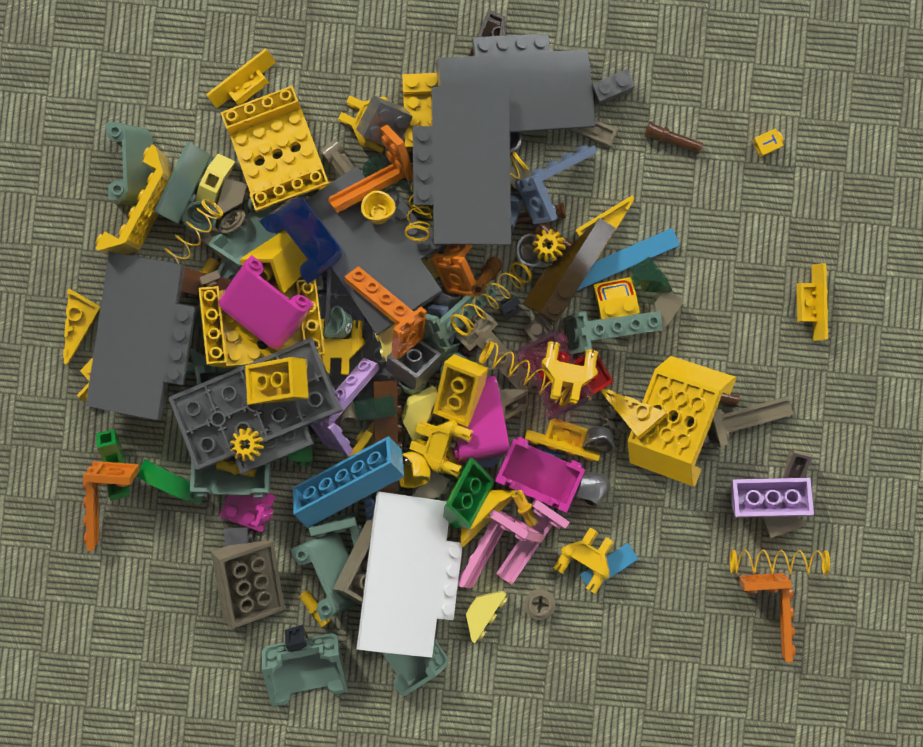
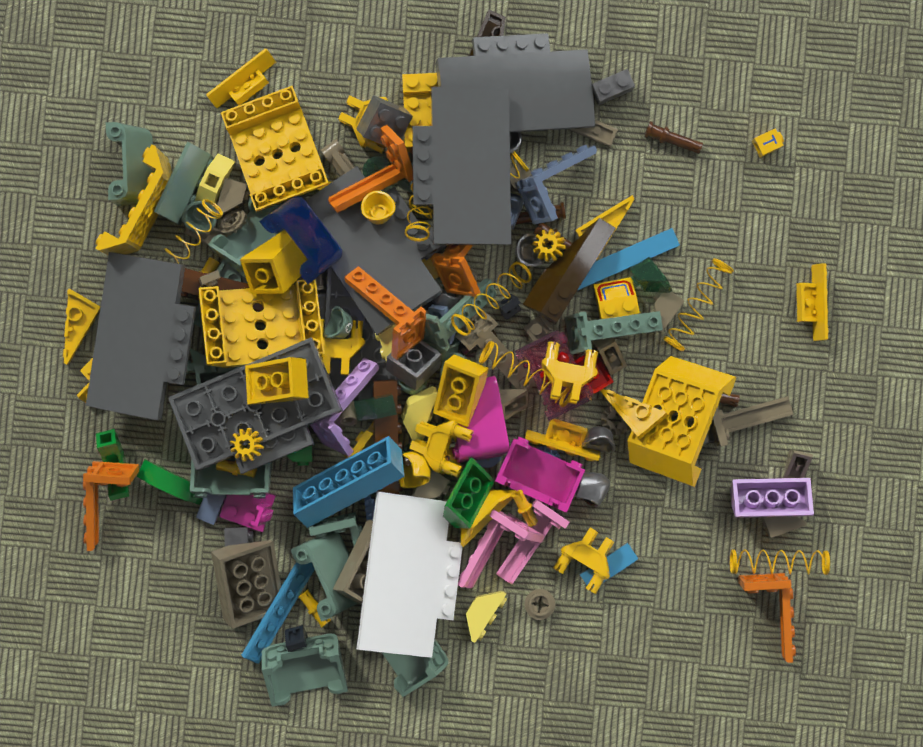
dark pink windscreen [219,255,314,349] -> none
reddish brown pin [471,257,503,296] -> none
none -> sand blue slope [196,495,227,525]
none -> dark azure tile [241,562,315,664]
none -> dark tan slope [591,338,627,375]
none -> yellow piece [663,258,734,351]

